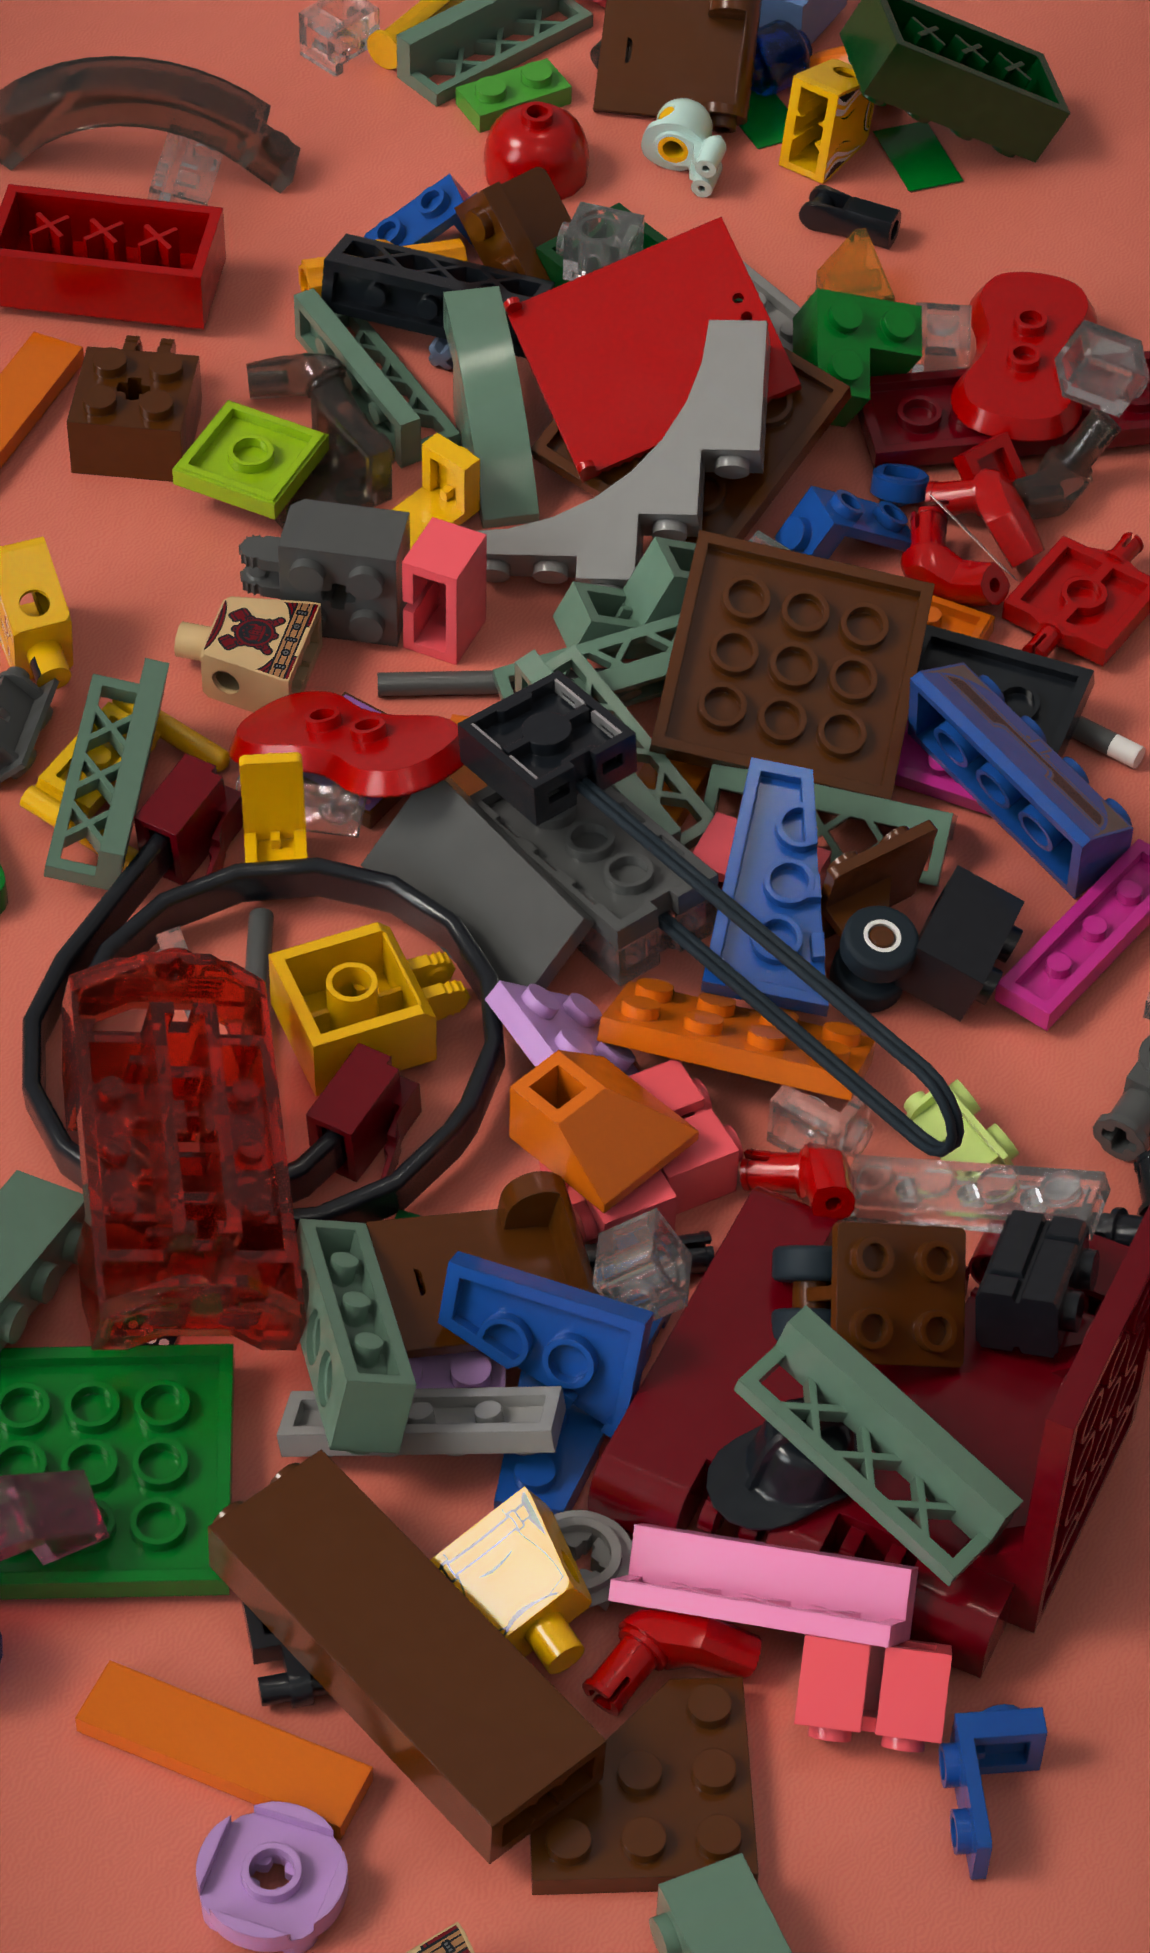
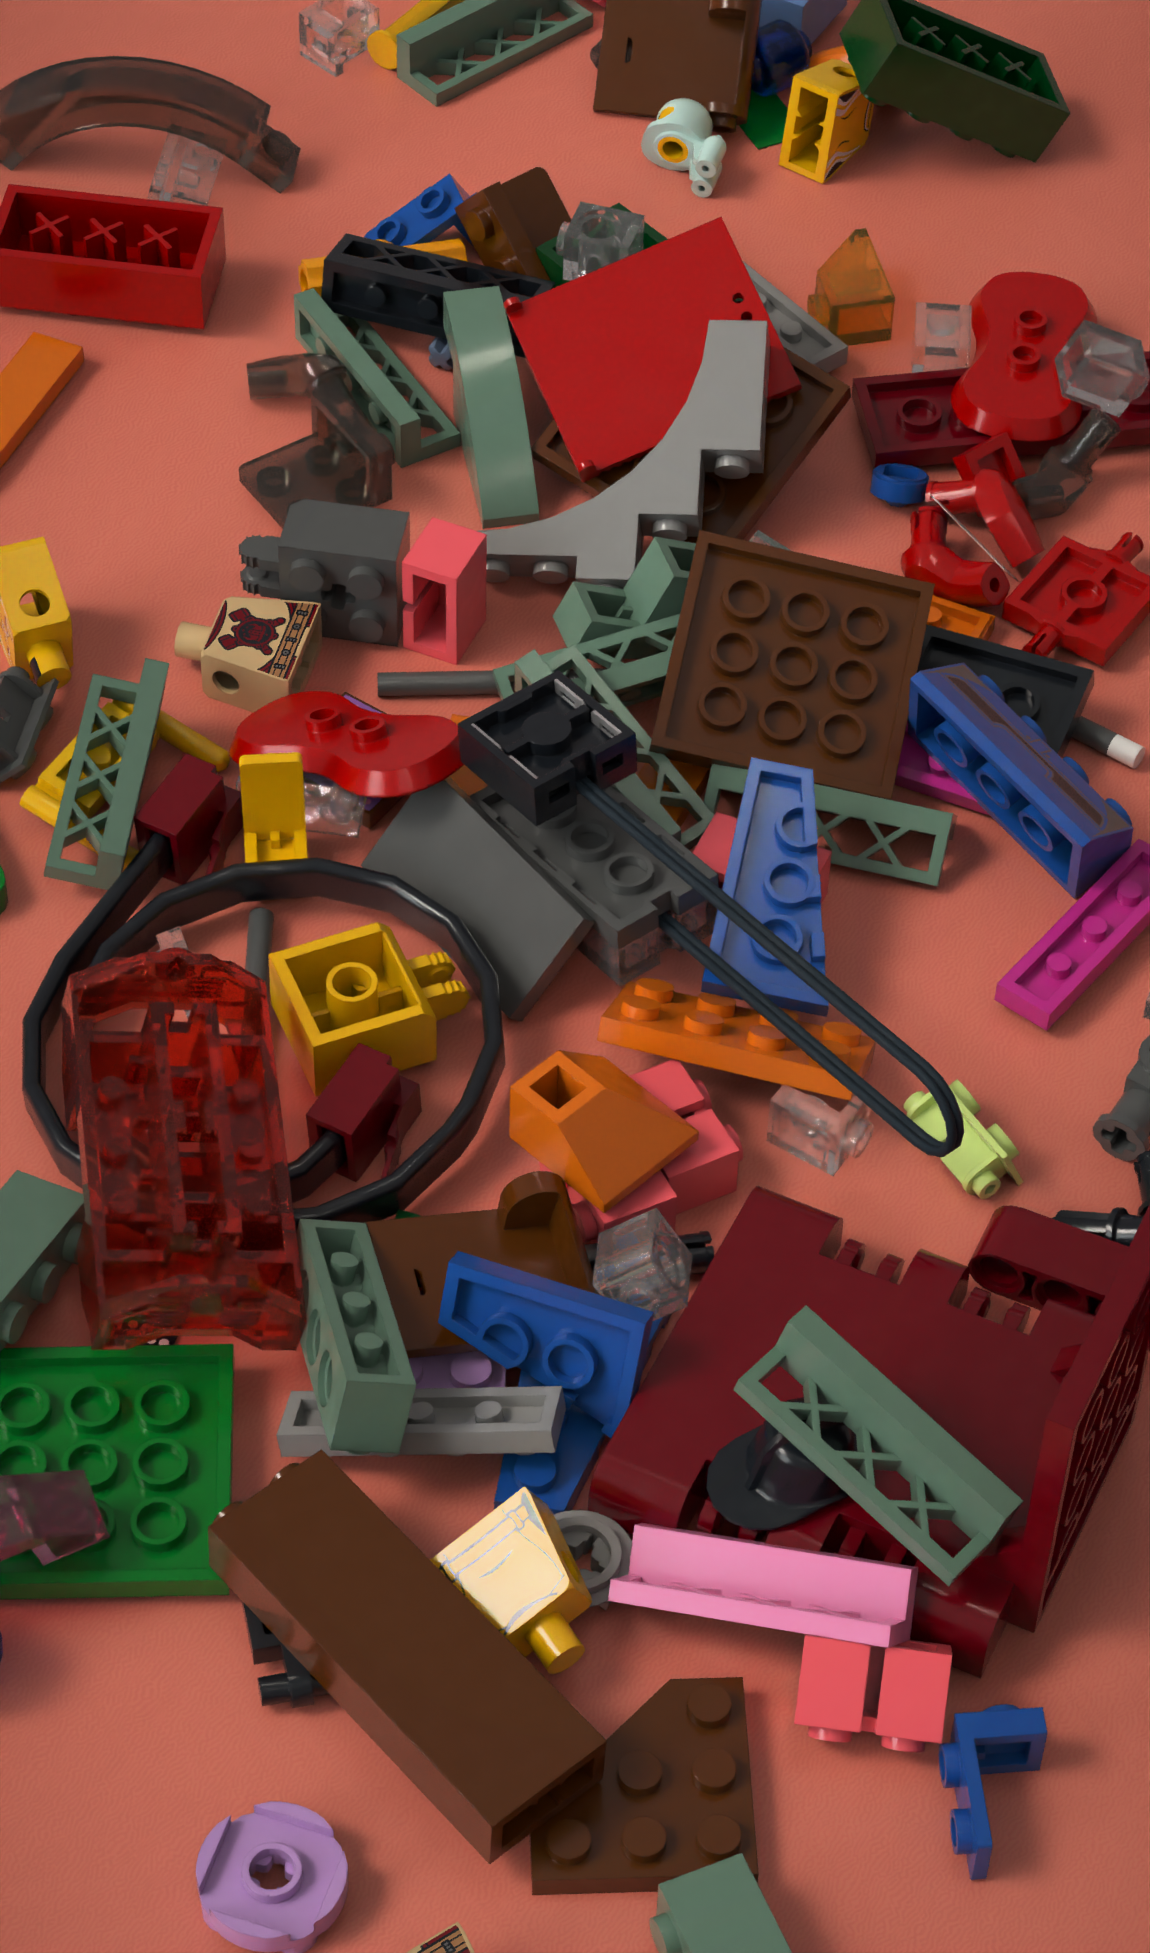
reddish brown hinge [67,335,202,482] -> none
orange tile [75,1660,373,1840] -> none
lime plate [172,400,329,520] -> none
yellow bracket [392,433,480,549] -> none
bright green plate [456,58,572,133] -> none
red cylinder [484,101,589,200] -> none
lavender plate [485,980,639,1076] -> none
red arm [582,1609,762,1716] -> none
red arm [740,1142,856,1220] -> none
reddish brown plate [771,1221,966,1368] -> none
blue bracket [774,486,911,559] -> none
green brick [793,288,922,427] -> none
black bar [799,185,901,249] -> none
plate [821,820,938,1013] -> none
clear plate [843,1154,1111,1240] -> none
green sticker [873,122,963,192] -> none
black brick [893,865,1025,1021] -> none
black brick [975,1209,1100,1358] -> none

